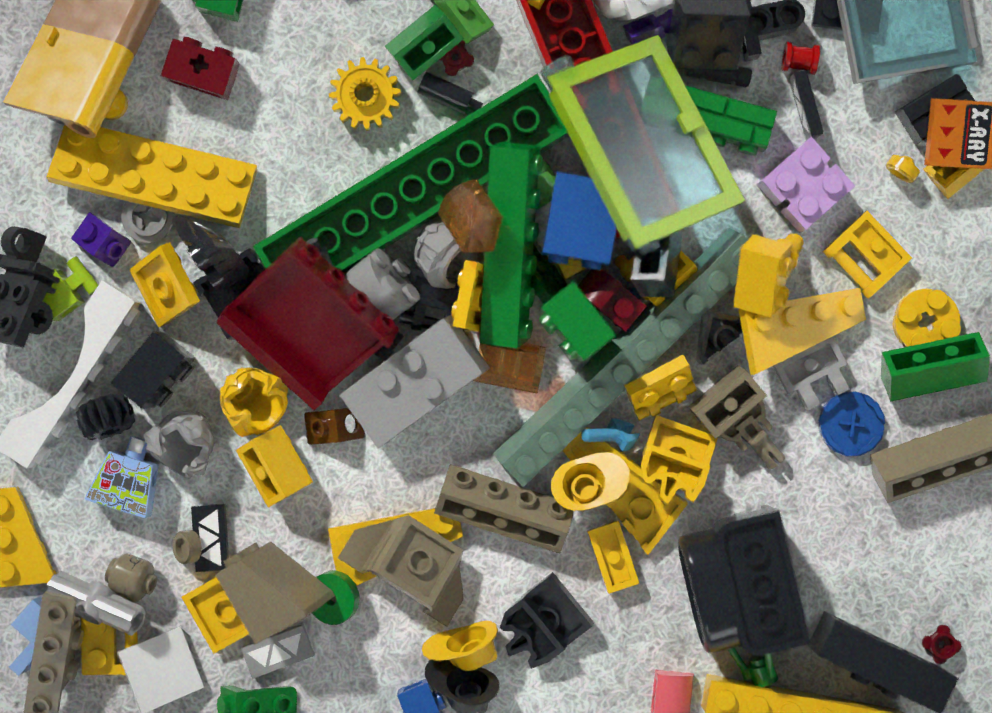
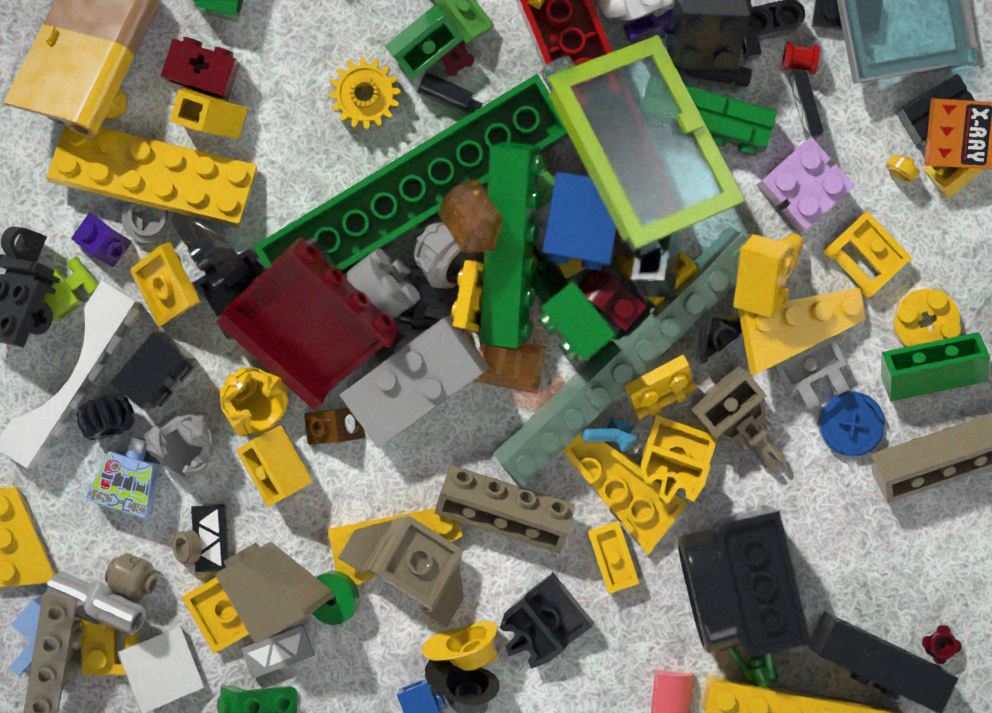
yellow piece [551,452,630,511] -> none
none -> yellow slope [170,87,249,139]

